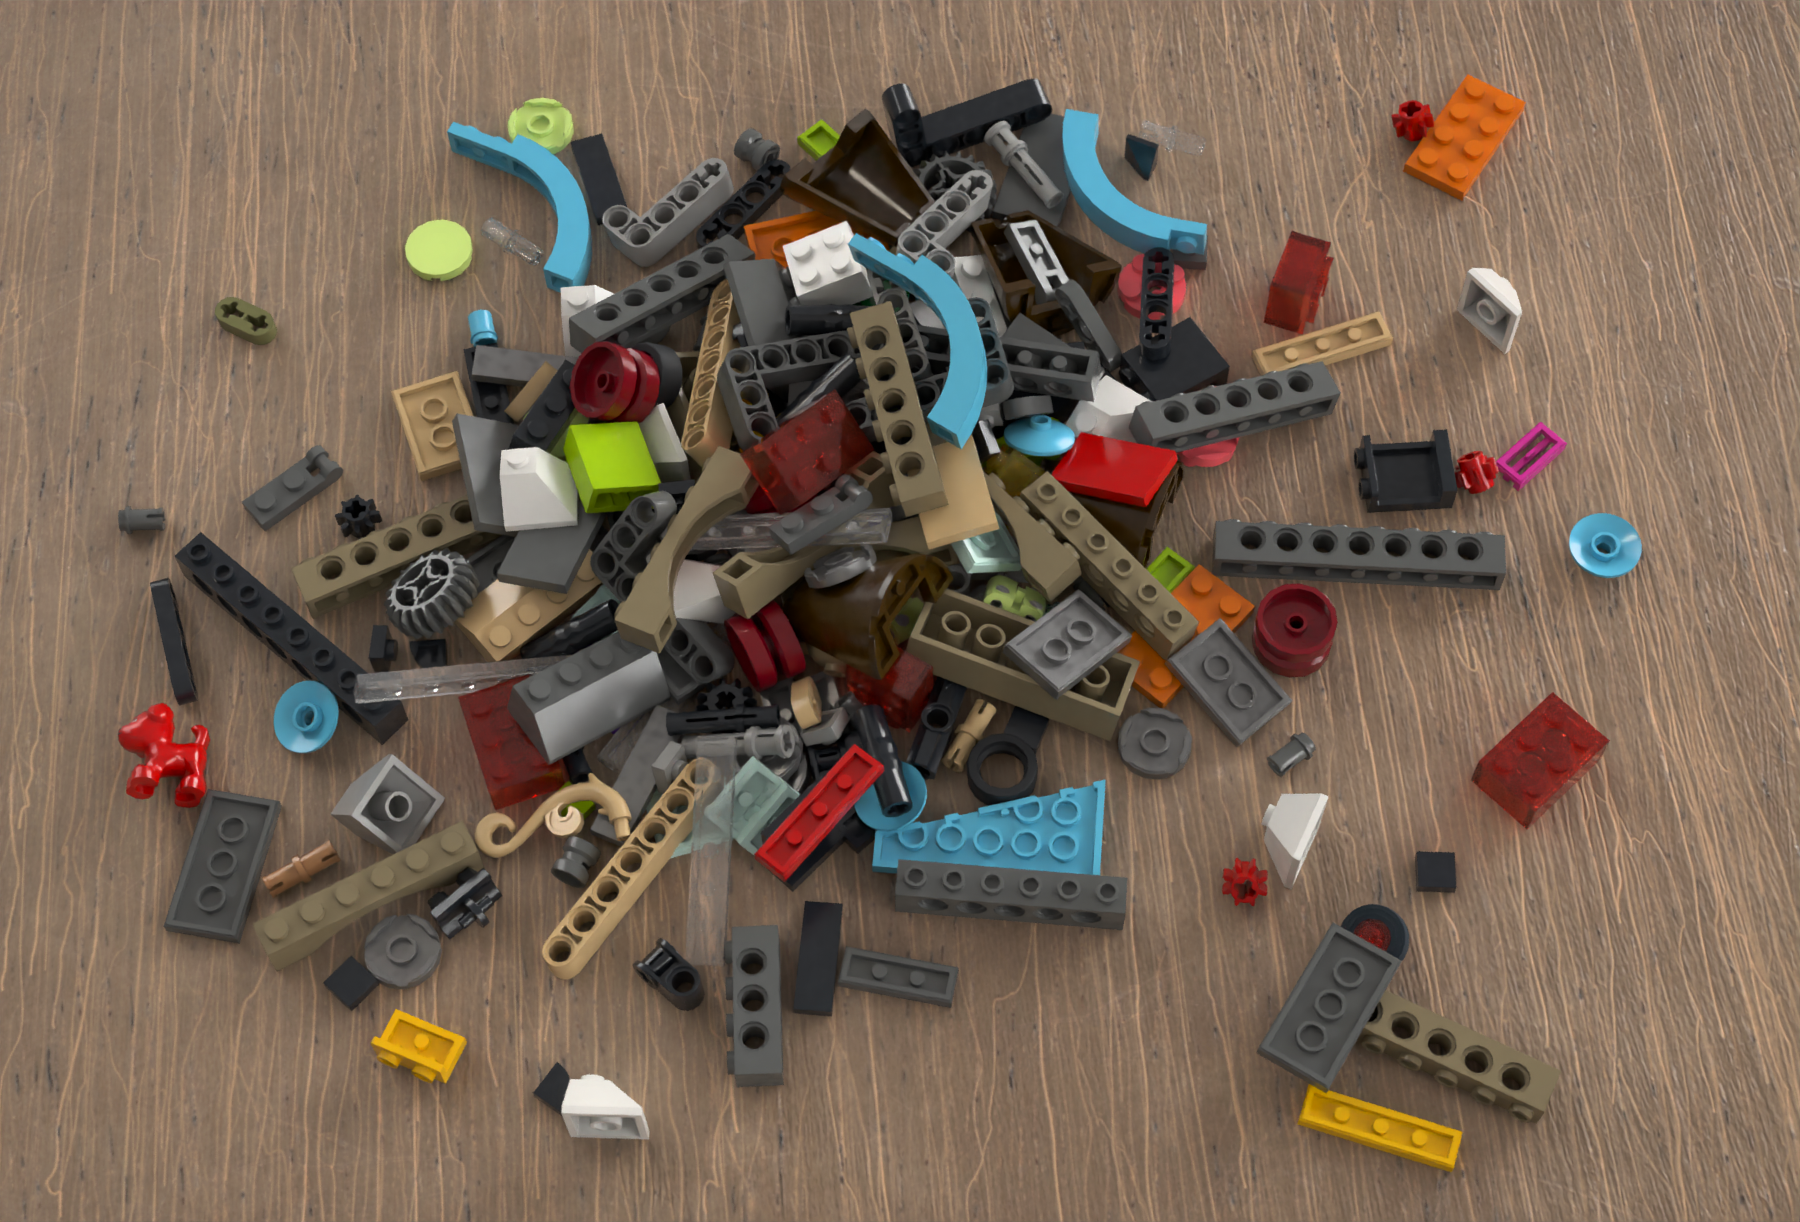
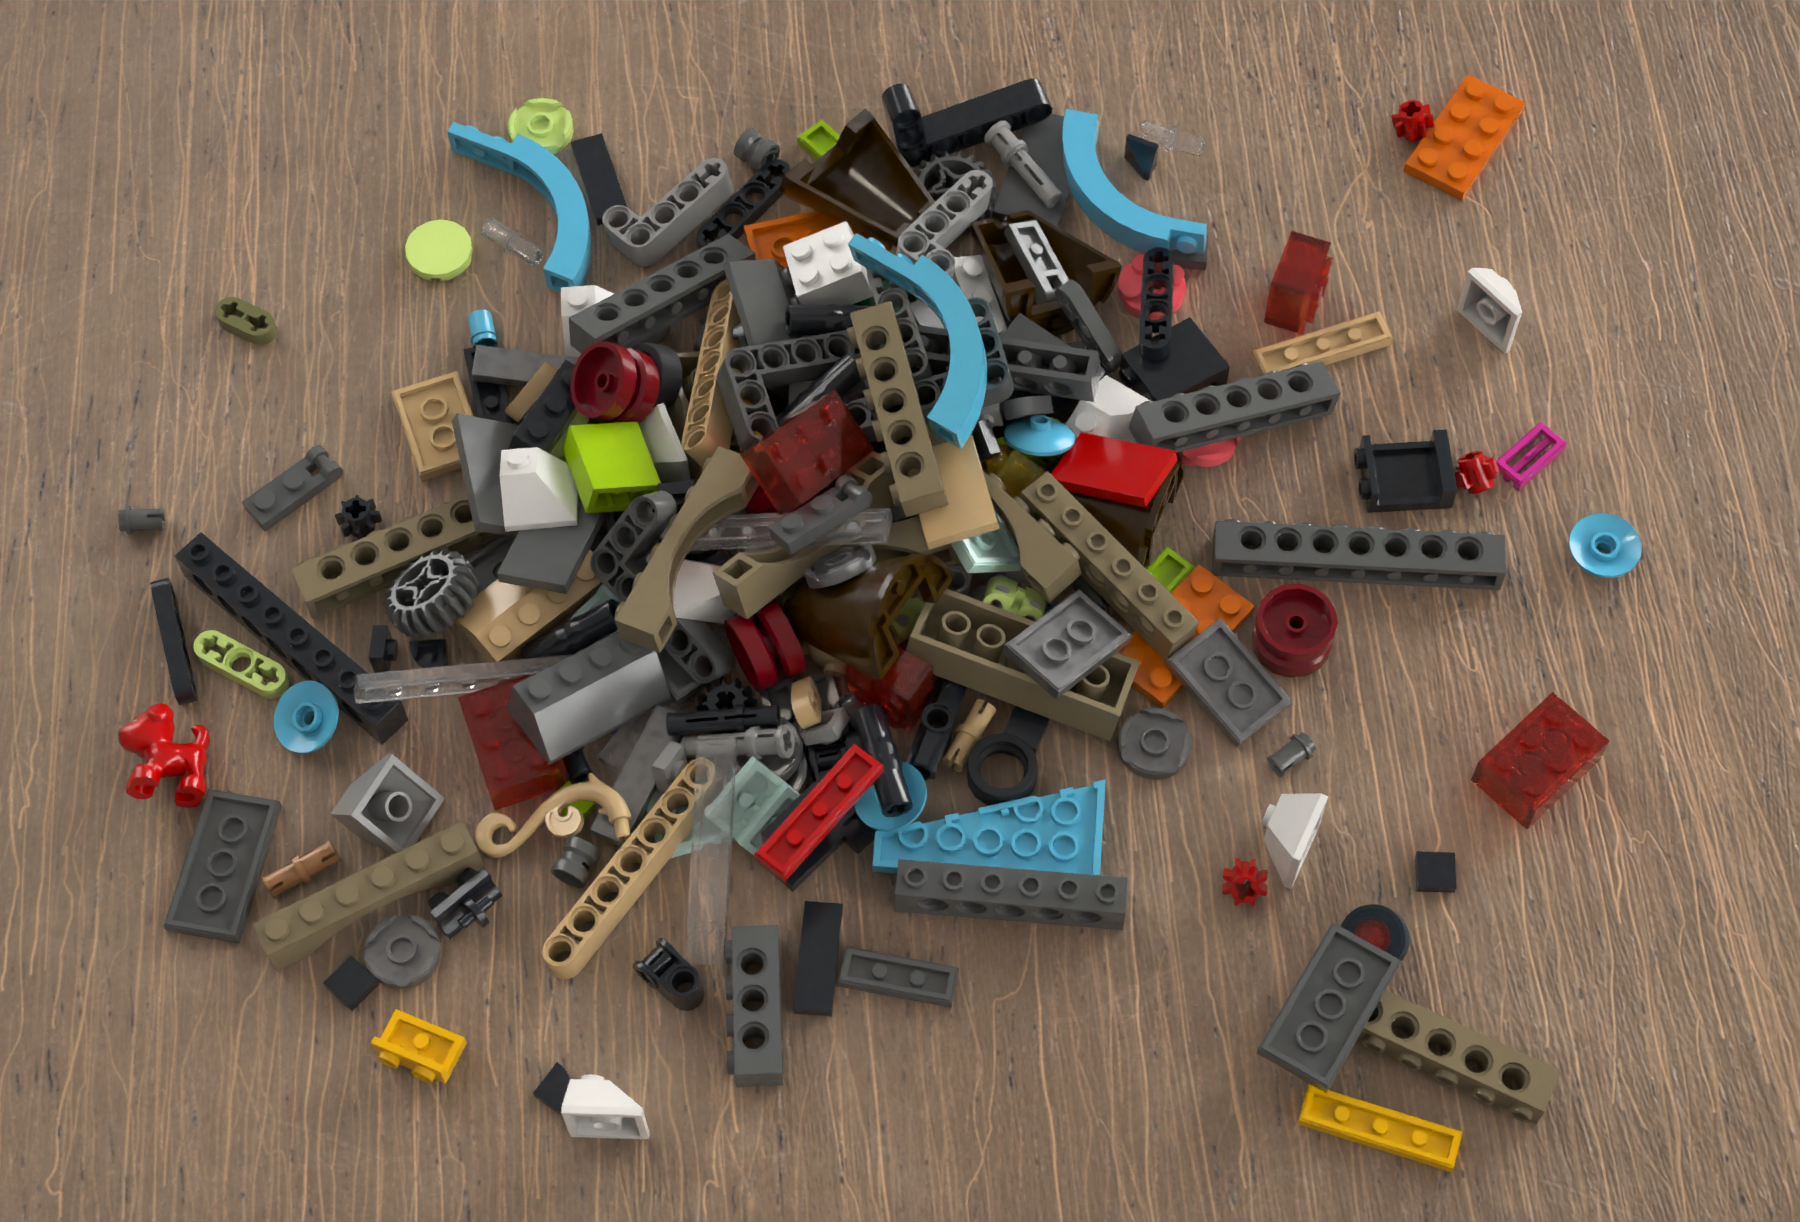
none -> yellowish green beam [193,630,289,699]

